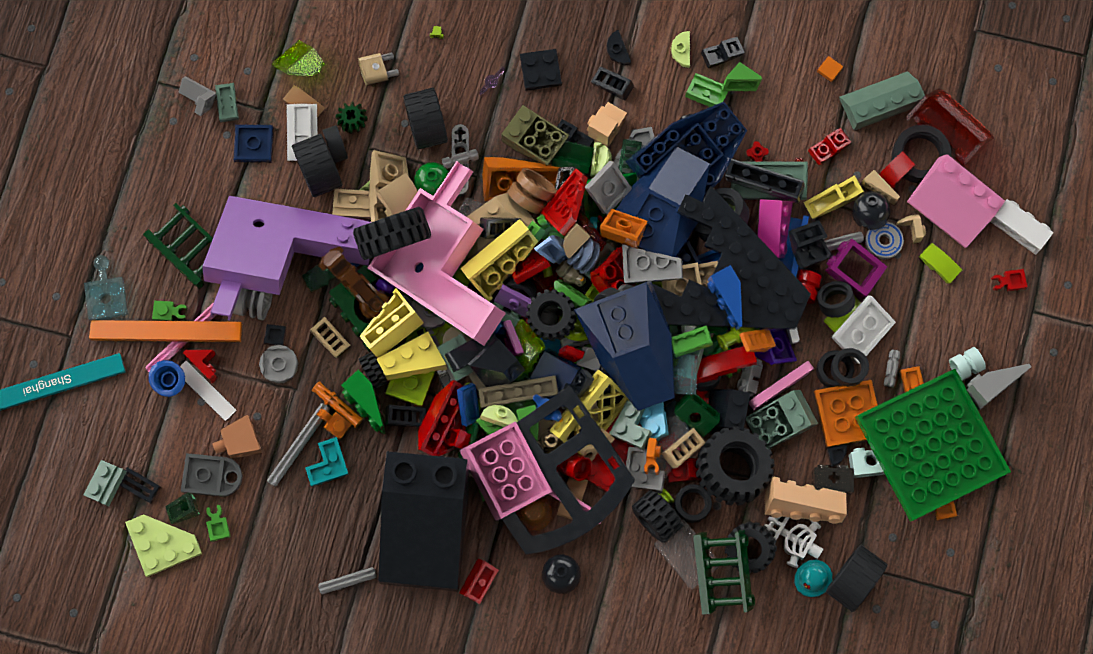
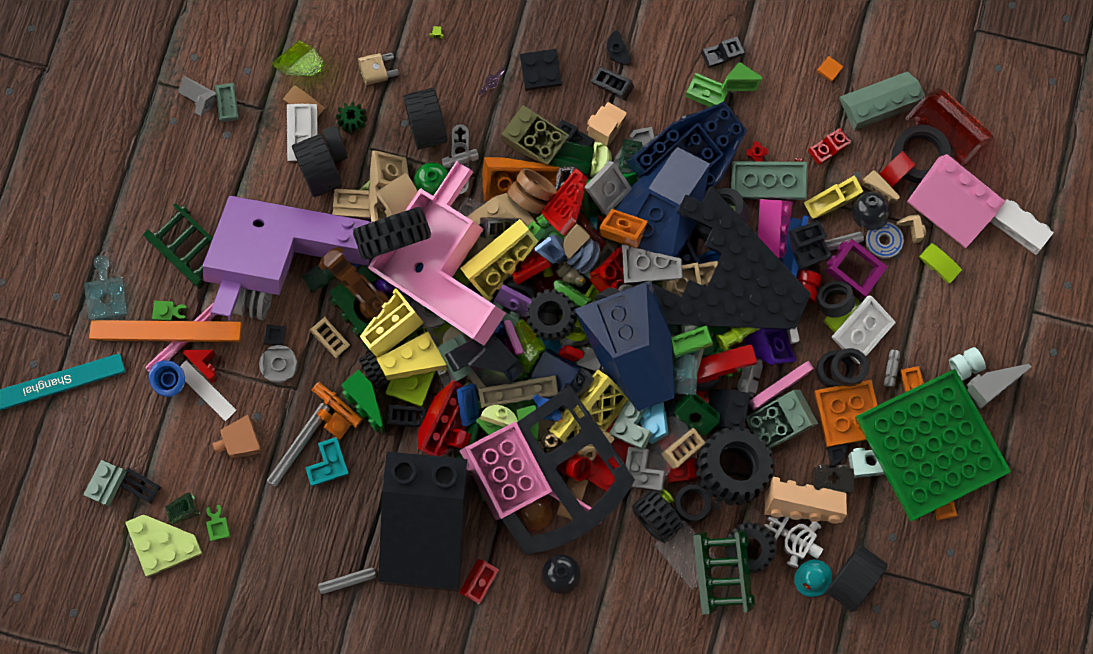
dark grey tile [181,453,243,497] -> none
dark blue tile [234,125,274,163] -> none
orange plate [644,438,661,475] -> none
yellowish green plate [671,31,690,68] -> none
blue slope [707,265,742,330] -> none
black brick [725,159,805,204] -> none
orange slope [739,329,776,352] -> none
red plate [991,269,1027,291] -> none

